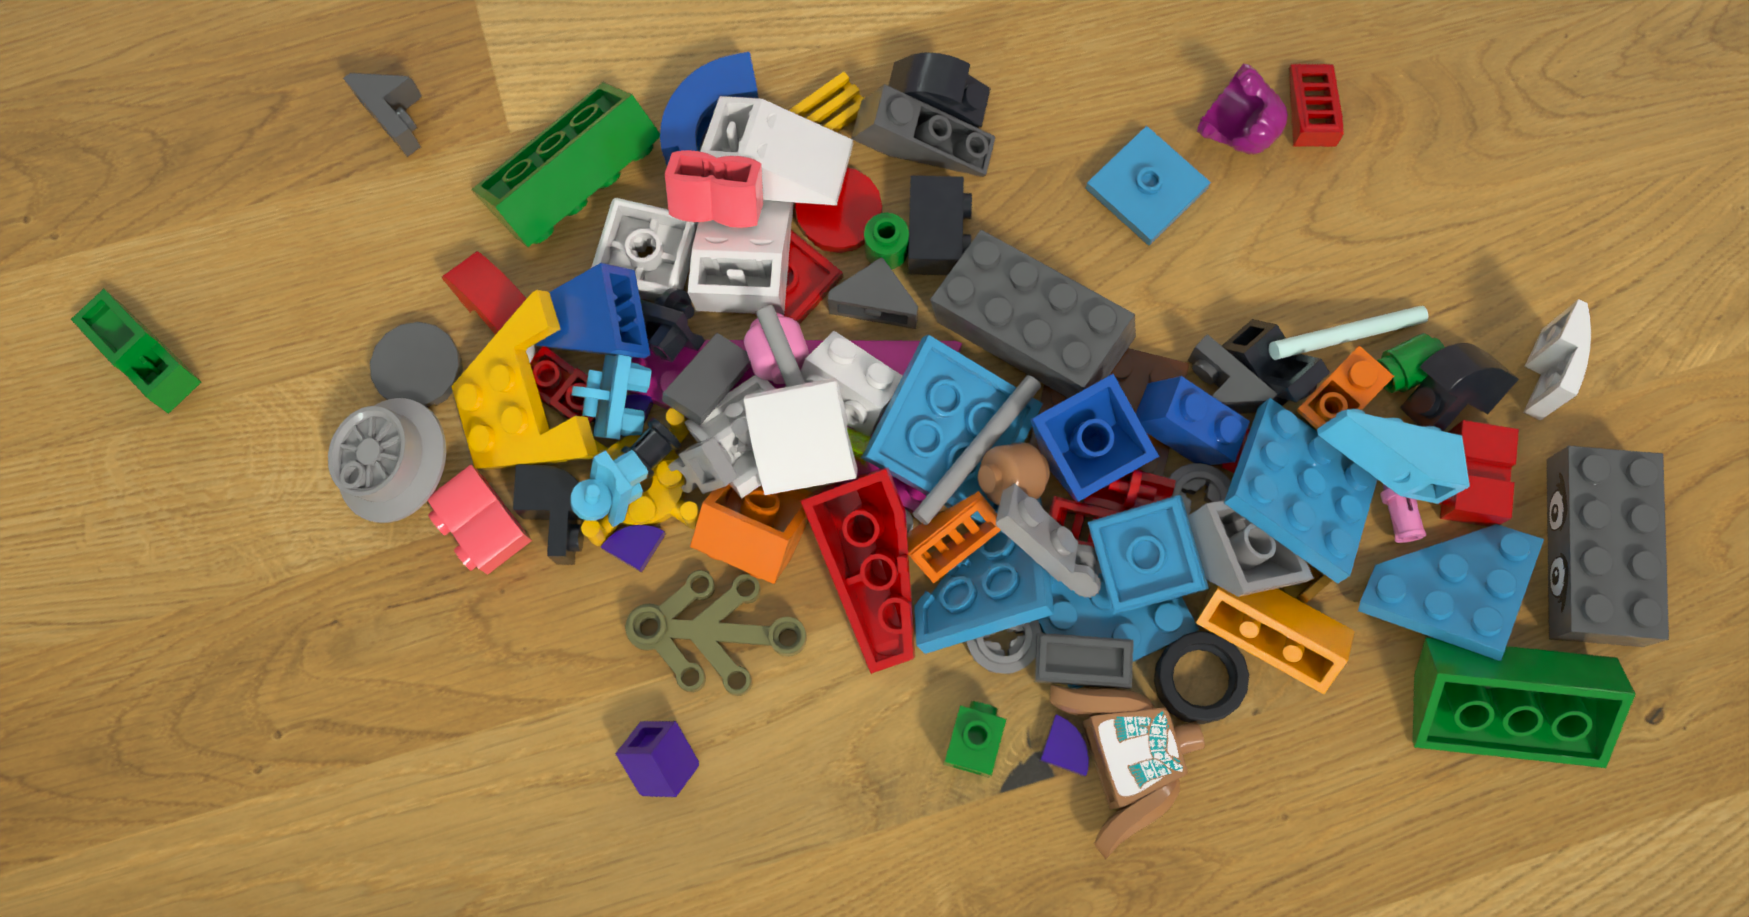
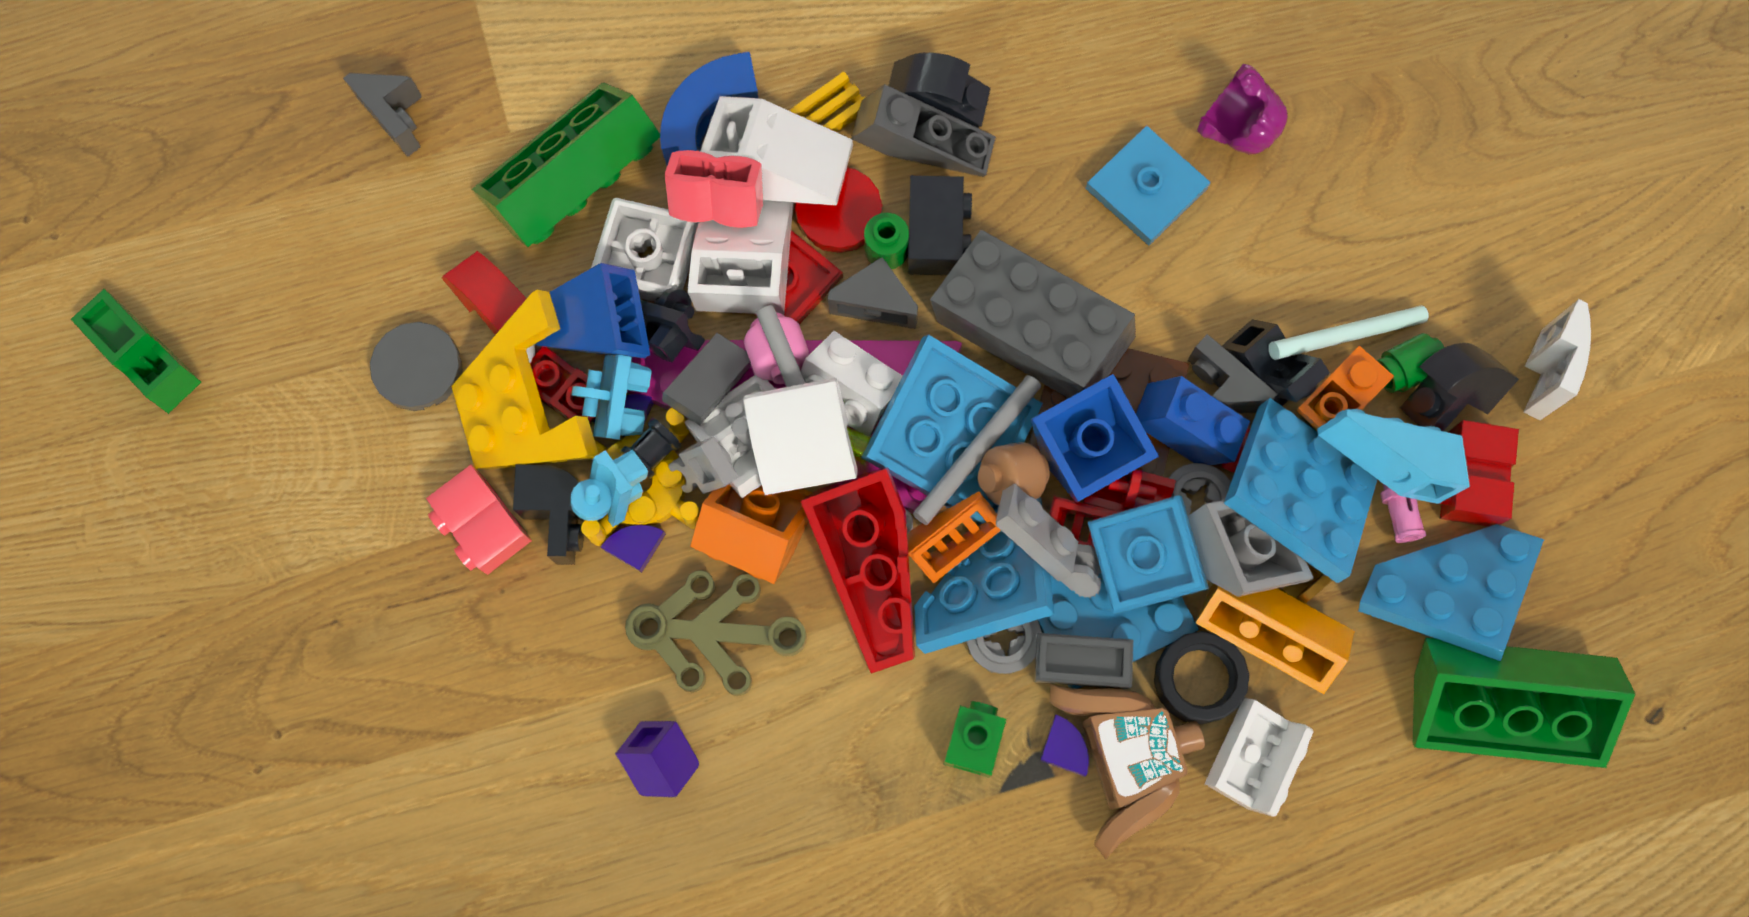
light grey wheel [328,398,446,523] -> none
red slope [1289,64,1344,147] -> none
dark grey brick [1546,446,1669,647] -> none
none -> white bracket [1205,698,1313,817]

